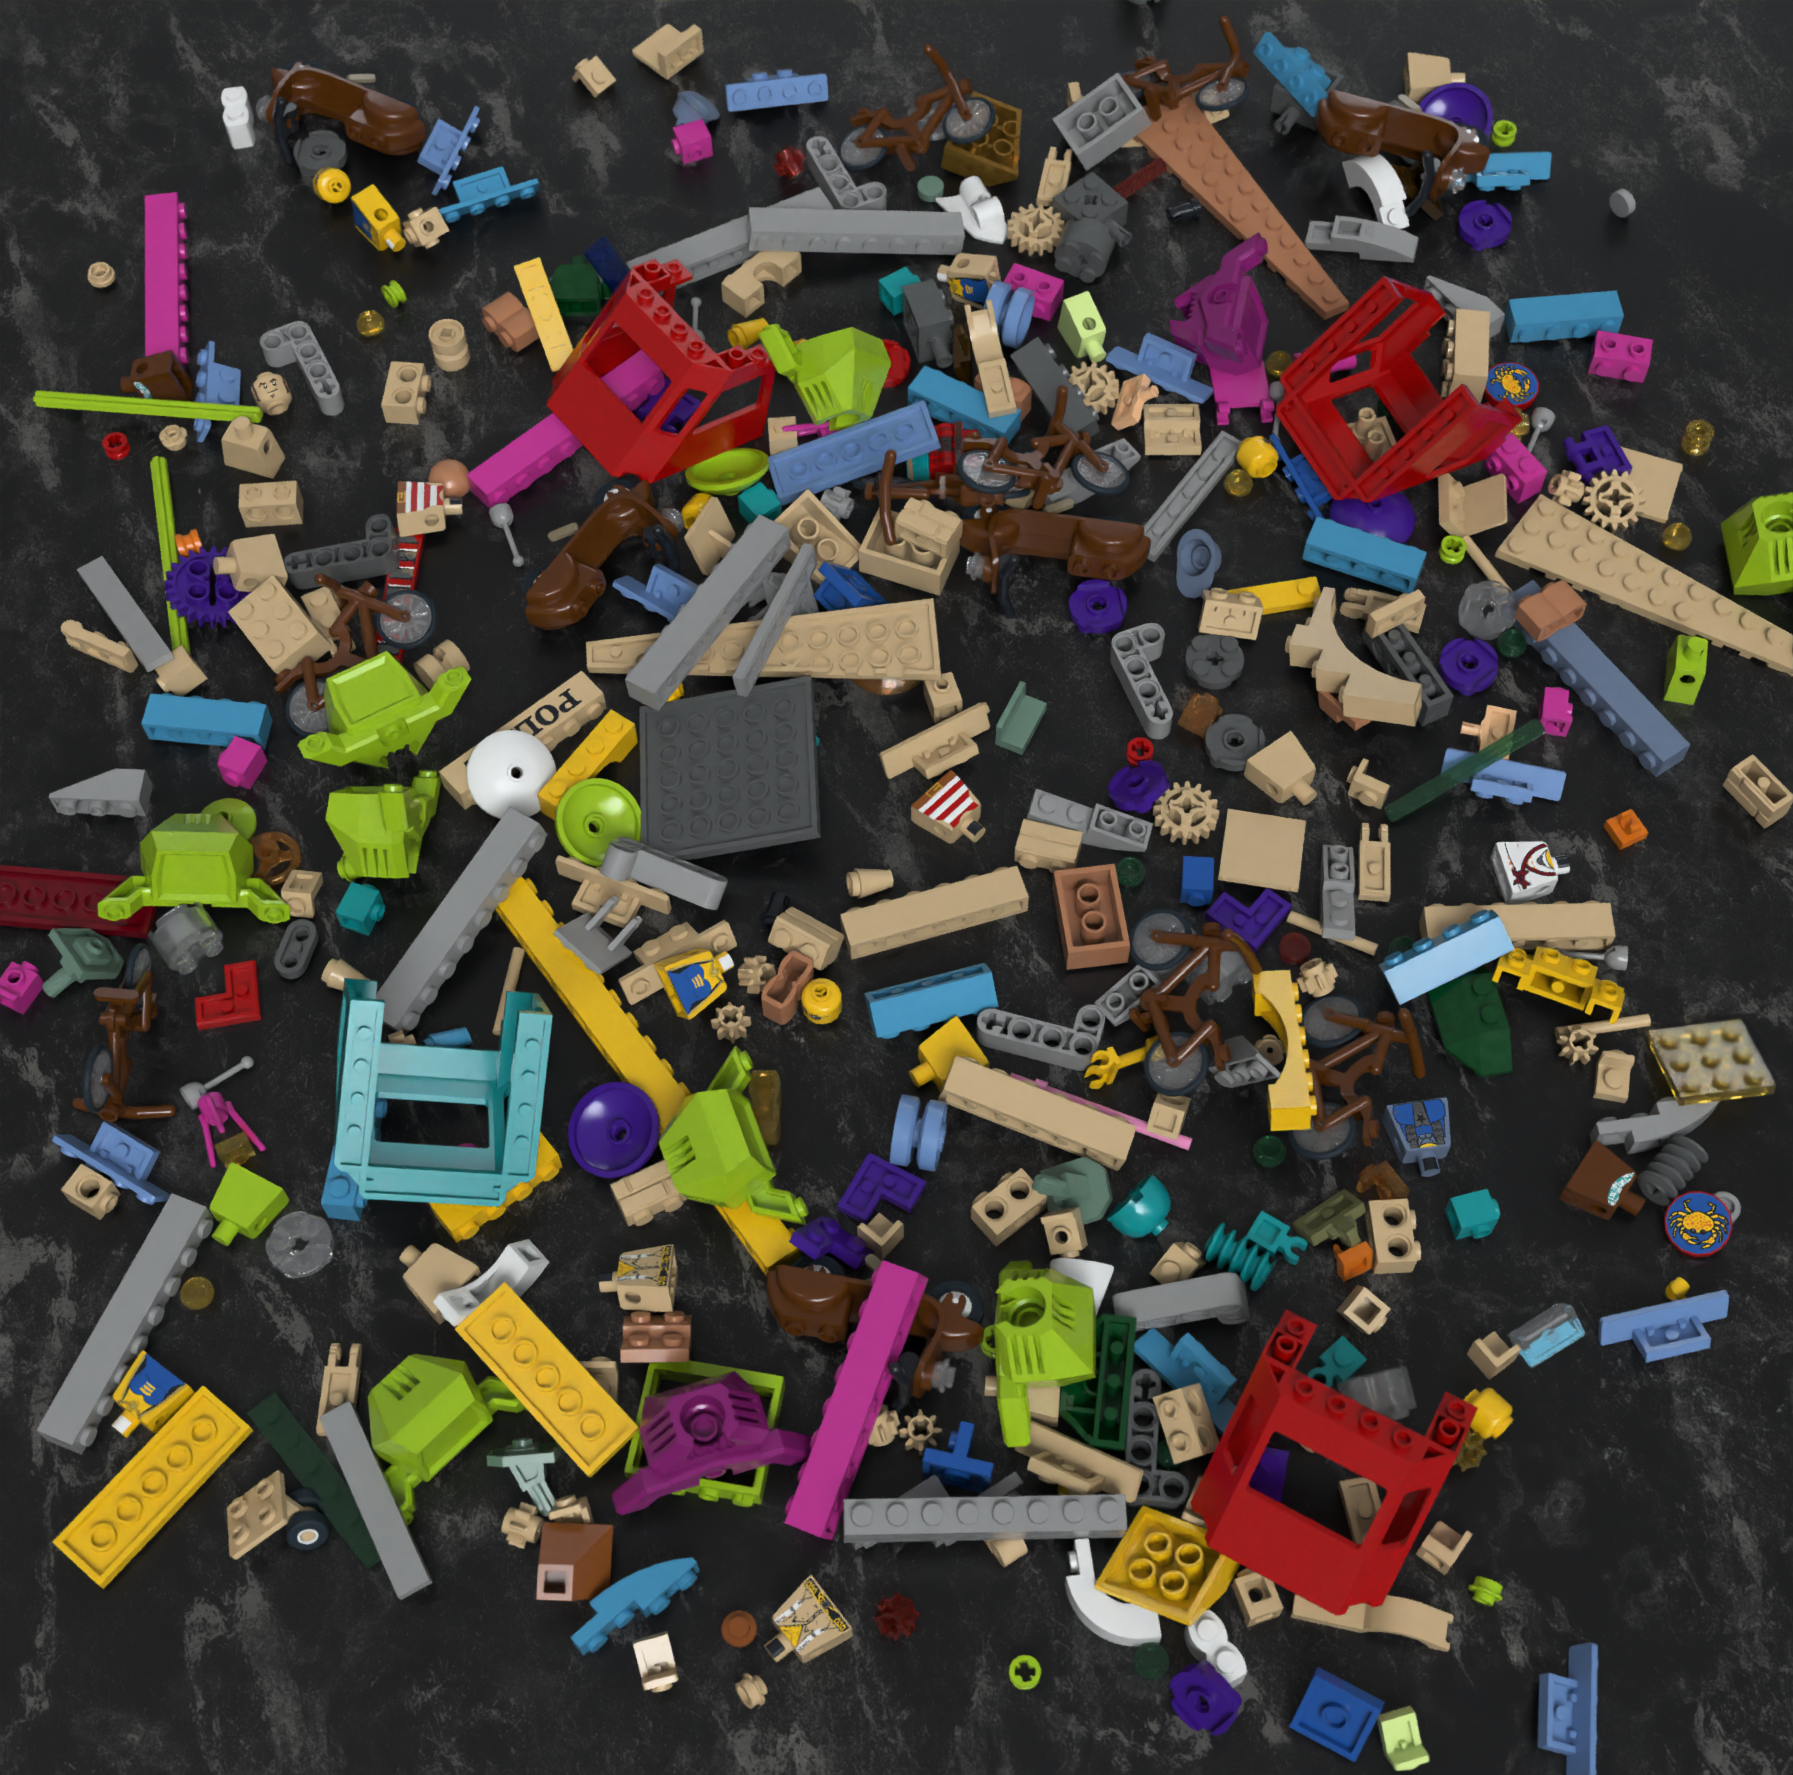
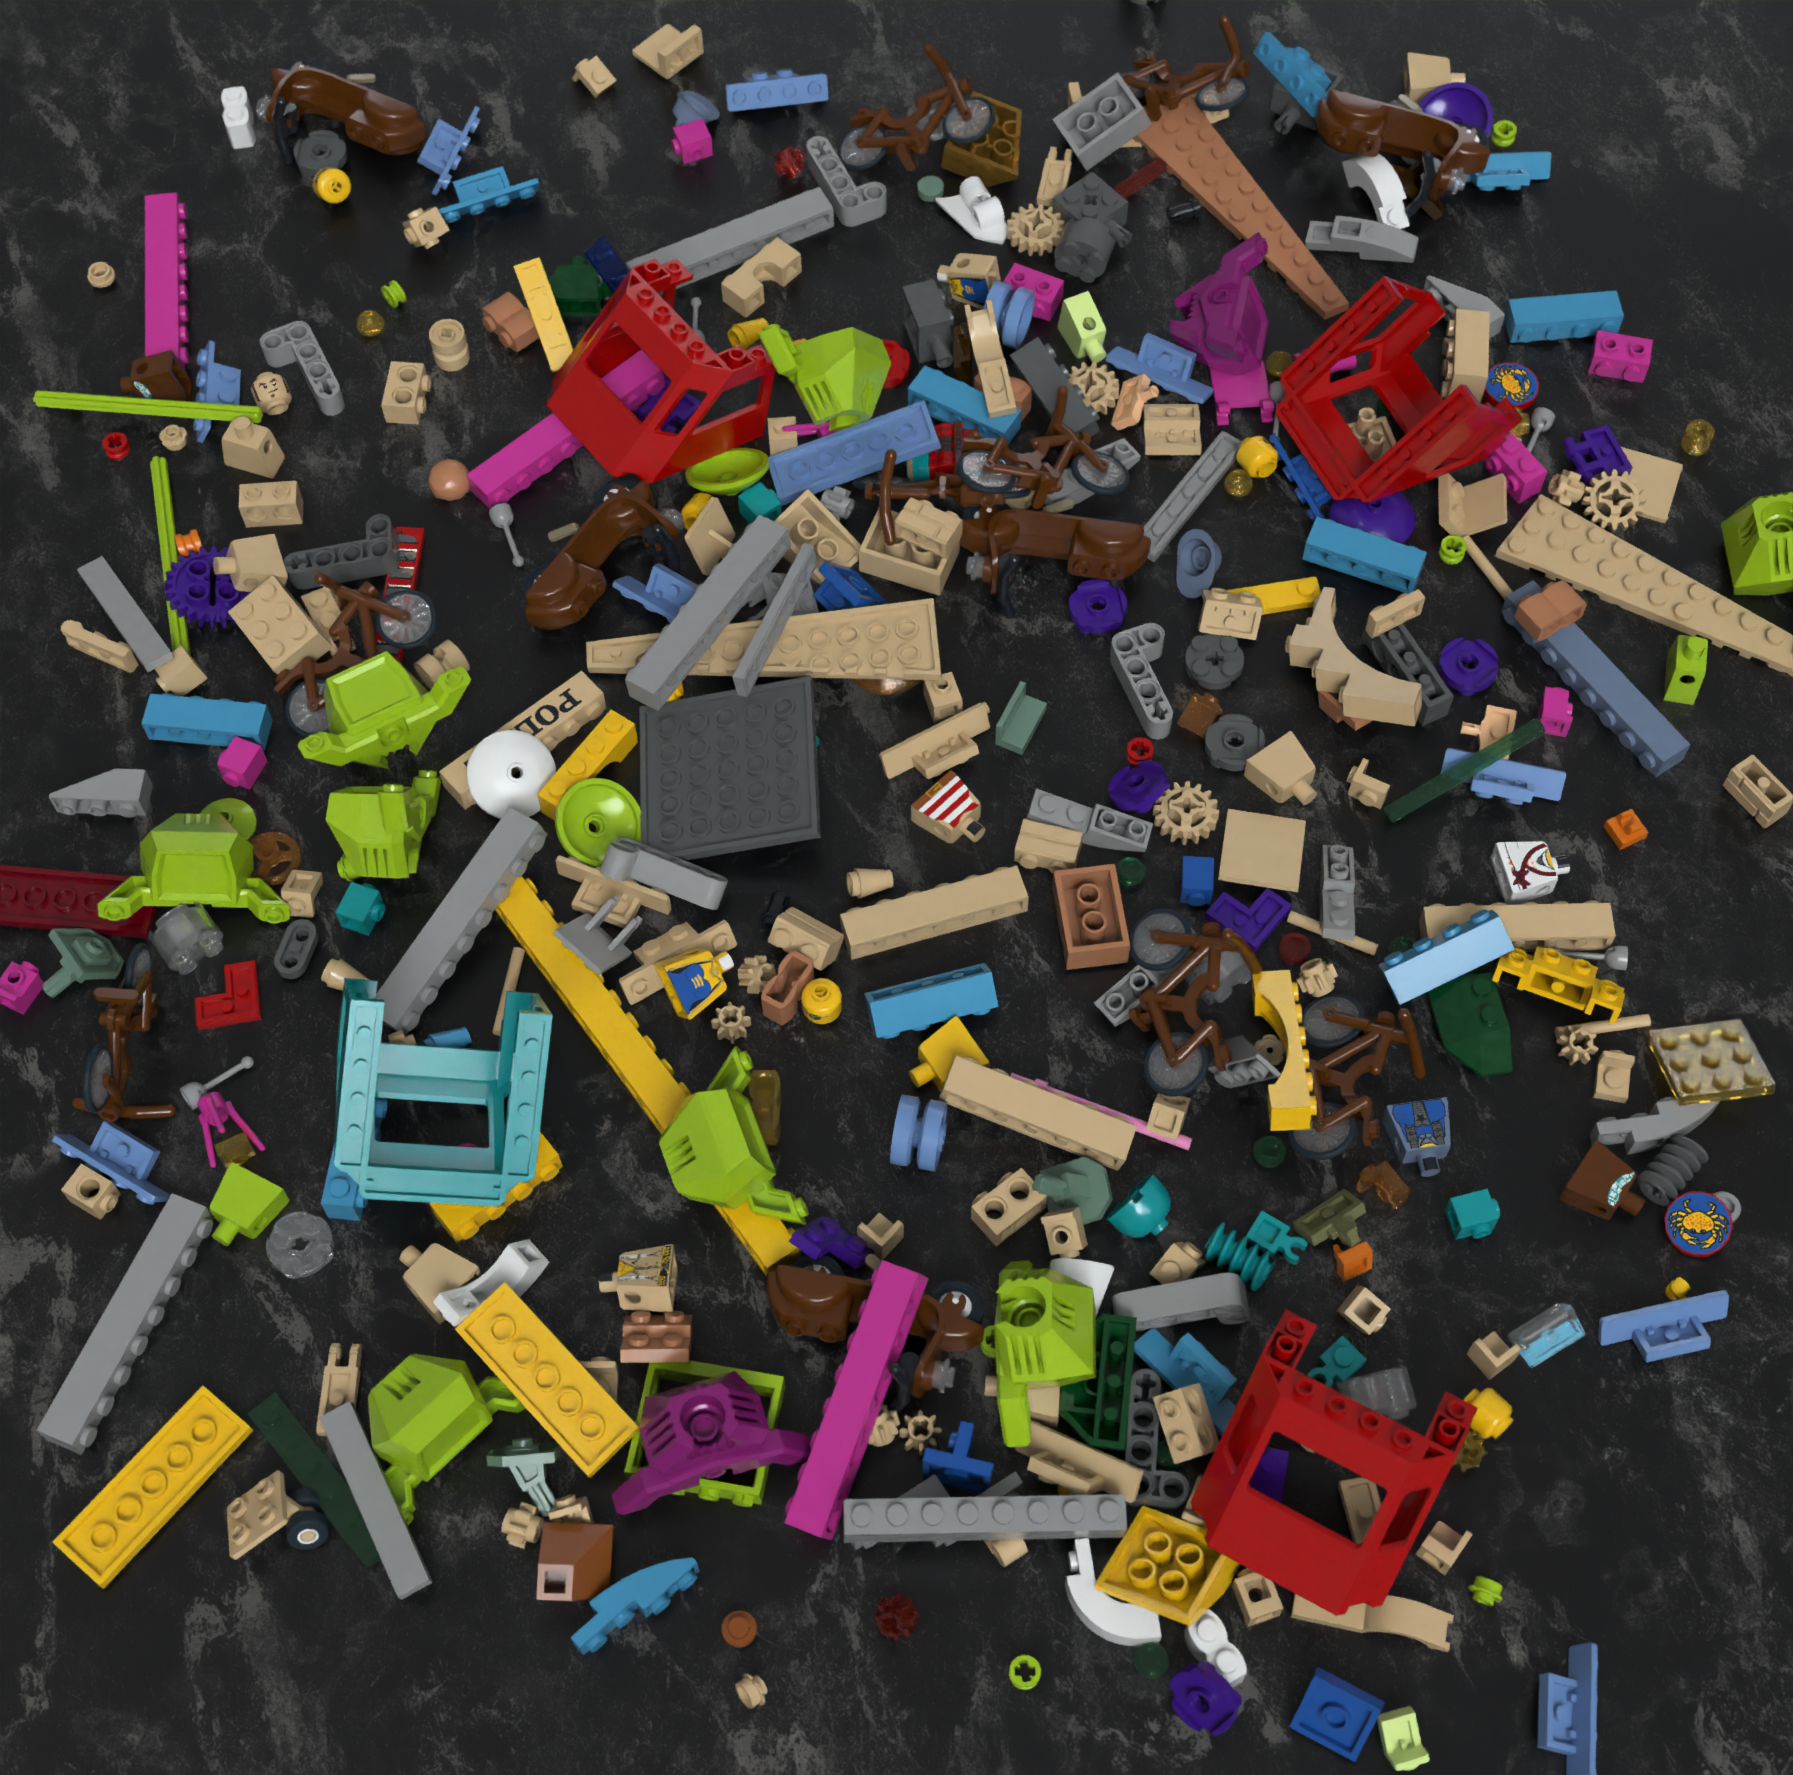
torso [111,1350,195,1438] -> none
clear yellow plate [180,1277,214,1310] -> none
yellow torso [351,184,406,252] -> none
torso [397,481,463,537] -> none
dark purple dish [568,1082,660,1179] -> none
tan brick [610,1159,687,1227] -> none
bracket [633,1631,678,1692] -> none
light grey brick [746,207,965,255] -> none
tan torso [764,1575,853,1663] -> none
dark purple plate [837,1152,926,1225] -> none
teal brick [879,267,921,316] -> none
light grey beam [976,1004,1105,1071] -> none
yellow bar [1084,1035,1166,1089] -> none
tan hinge [1340,587,1426,633] -> none
tan hinge [1358,823,1391,902] -> none
tan brick [1364,1199,1421,1274] -> none
dark purple plate [1456,200,1512,251] -> none
clear plate [1458,580,1518,640] -> none
clear green plate [1497,629,1527,658] -> none
light grey tile [1609,189,1636,217] -> none
clear yellow plate [1662,523,1692,551] -> none

